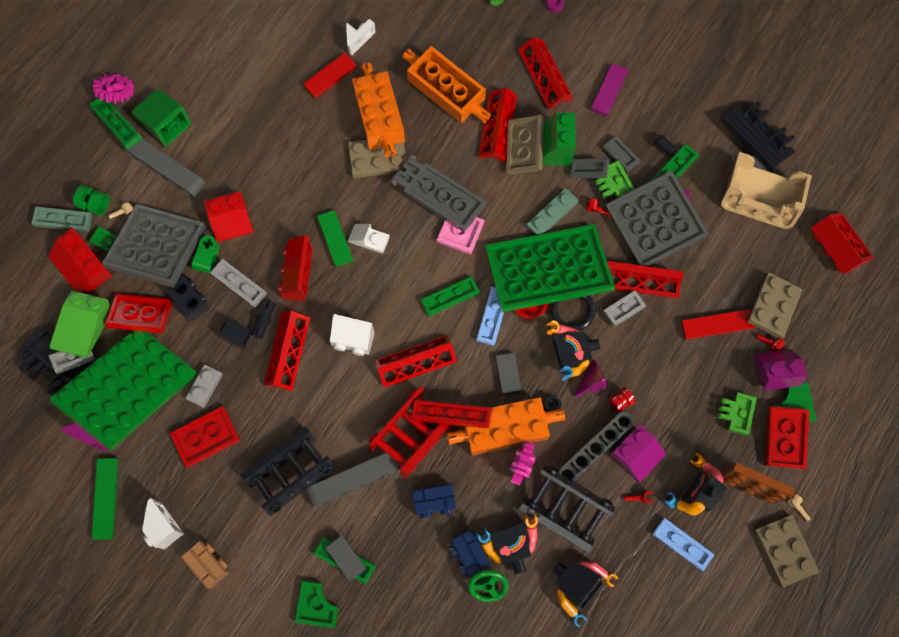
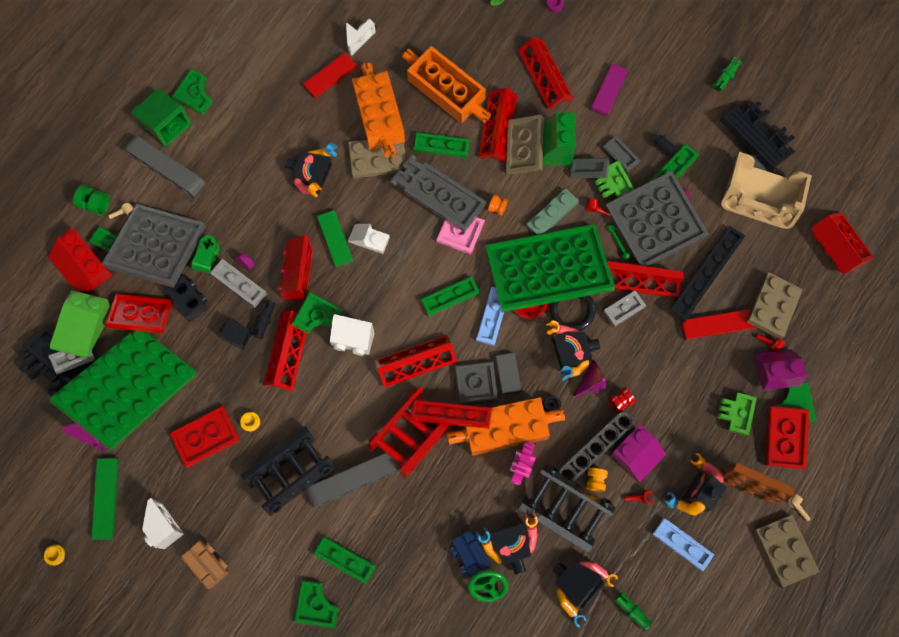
sand green plate [31,207,93,233] -> none
green tile [89,97,142,150] -> none
dark pink gear [93,73,134,104] -> none
light grey plate [185,365,223,408] -> none
red slope [204,191,254,243] -> none
dark grey tile [326,536,366,581] -> none
dark blue brick [412,484,456,519] -> none
none -> yellow plate [44,545,65,566]
none -> green tile [172,69,213,115]
none -> magenta tile [235,253,254,271]
none -> yellow plate [240,412,260,432]
none -> torso [285,143,338,197]
none -> green tile [291,292,343,334]
none -> green tile [413,132,470,158]
none -> dark grey tile [455,362,498,405]
none -> orange wheel [488,194,509,216]
none -> light orange wheel [585,468,608,492]
none -> green hinge [608,225,630,259]
none -> green pin [614,592,653,632]
none -> black tile [669,226,746,323]
none -> green pin [712,57,741,92]

